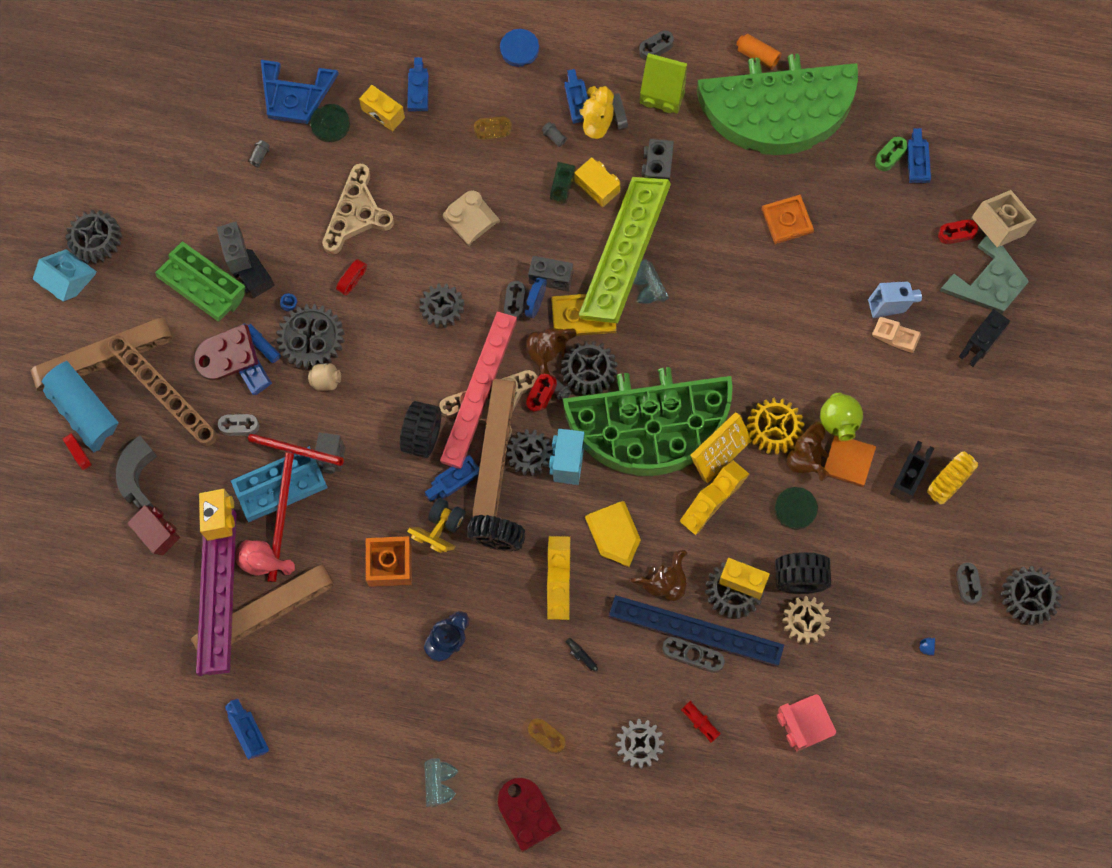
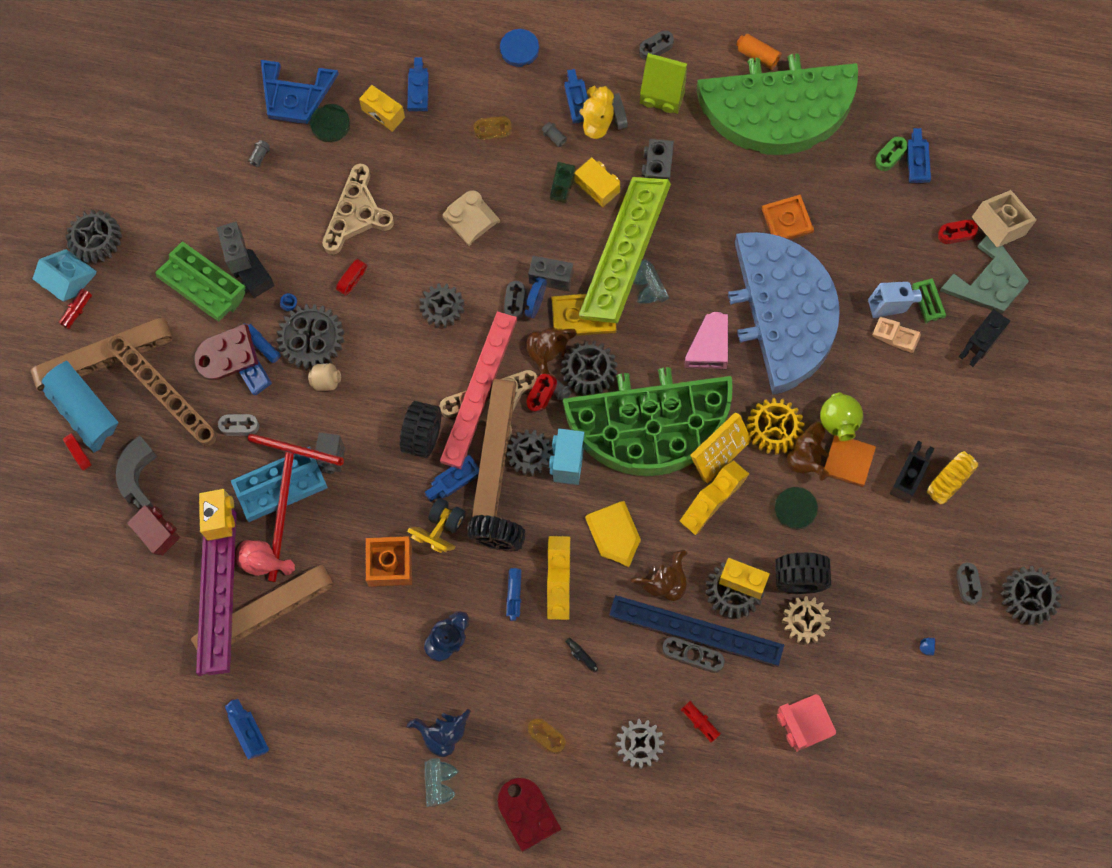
none -> red pin [58,288,92,330]
none -> dark blue piece [406,709,471,757]
none -> blue piece [506,568,521,621]
none -> bright pink slope [685,312,728,369]
none -> medium blue brick [728,232,840,395]
none -> bright green tile [912,278,946,323]

